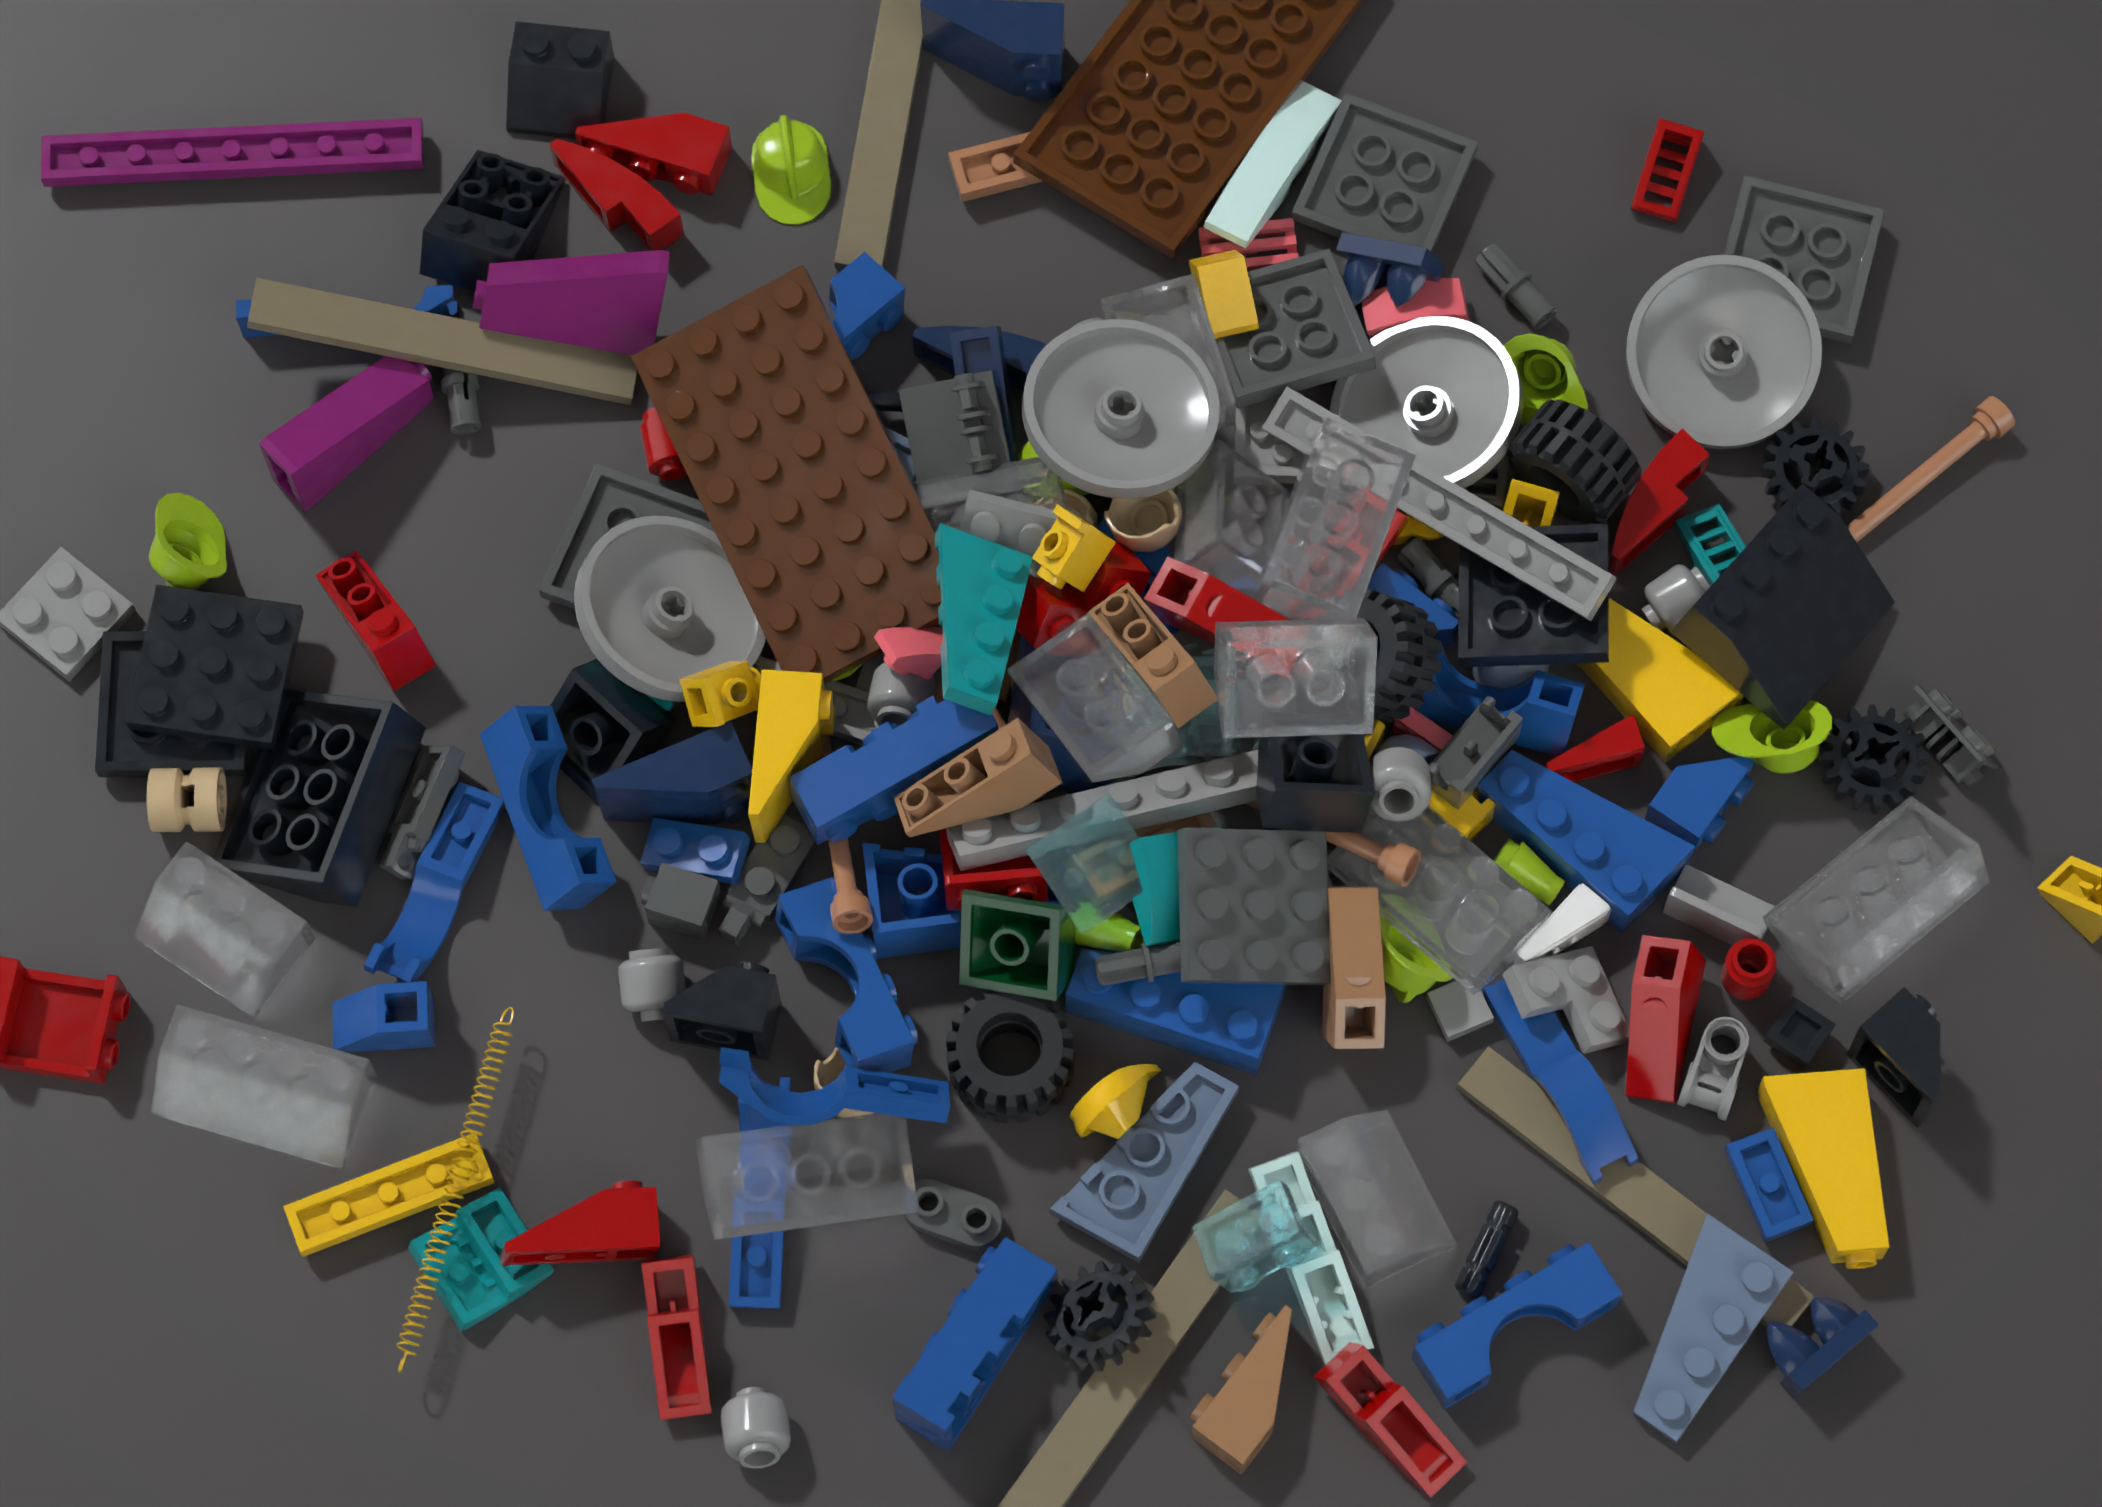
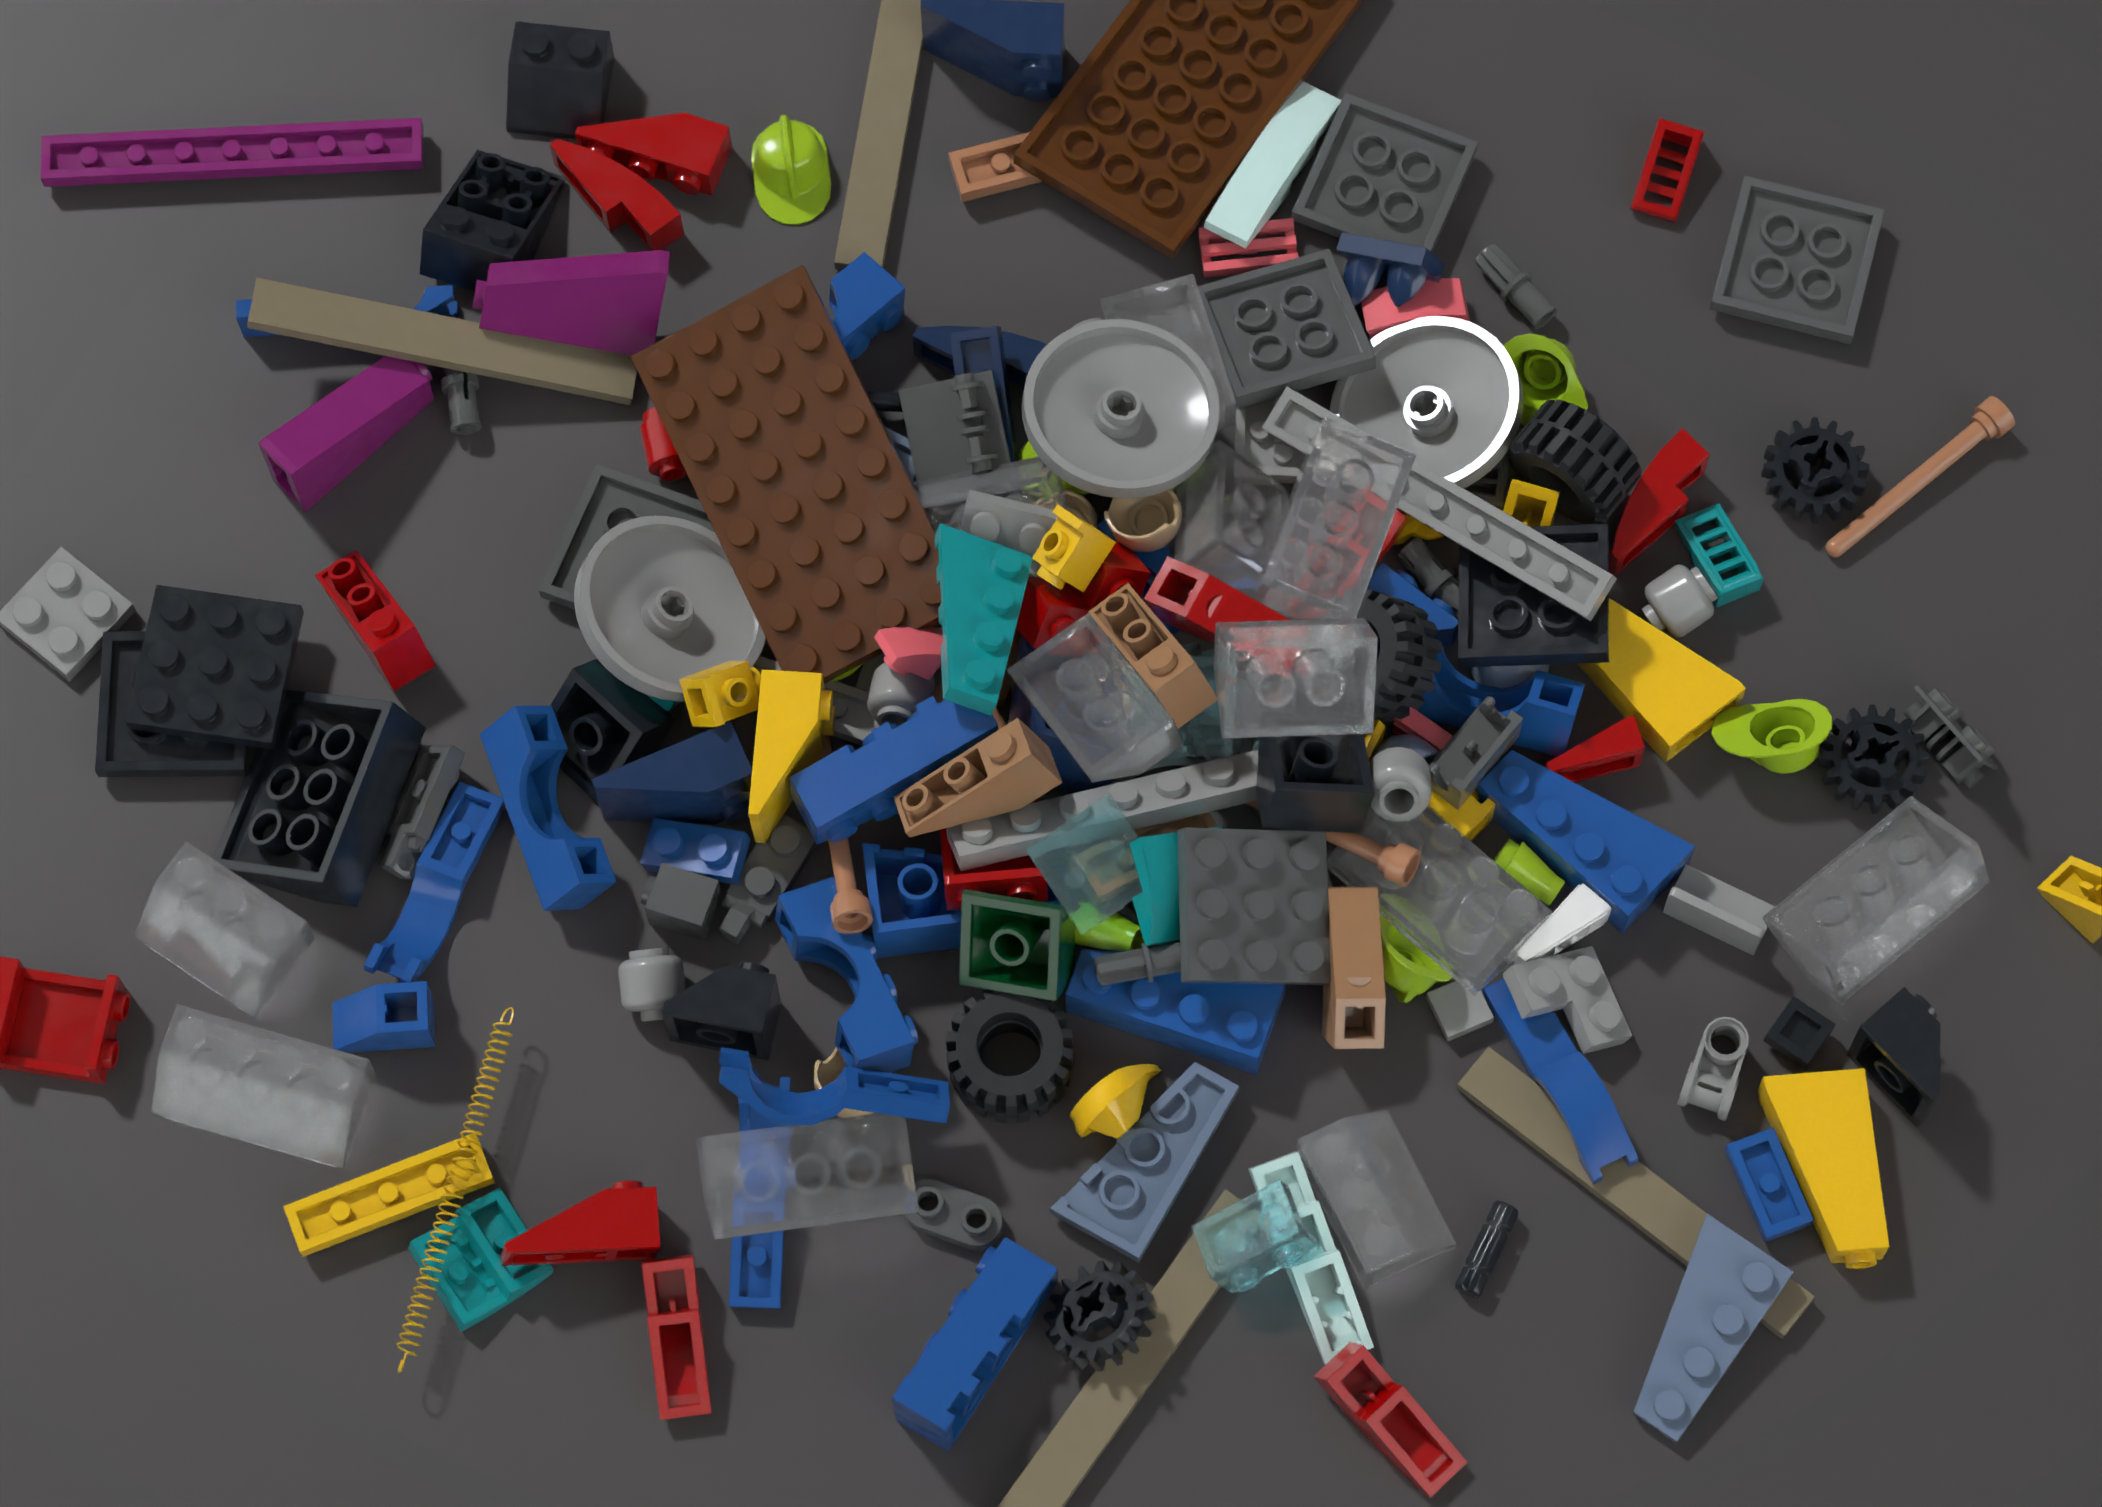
tan wheel [147,767,227,832] -> none
lime piece [149,493,227,590] -> none
light grey head [721,1387,791,1469] -> none
yellow slope [1189,250,1259,340] -> none
medium nougat slope [1190,1305,1292,1475] -> none
blue arch [1411,1242,1623,1410] -> none
light grey dish [1625,255,1822,450] -> none
red slope [1625,935,1706,1104] -> none
blue slope [1645,757,1755,854] -> none
black slope [1671,484,1895,731] -> none
red brick [1721,938,1777,1001] -> none
dark blue tile [1767,1297,1879,1398] -> none

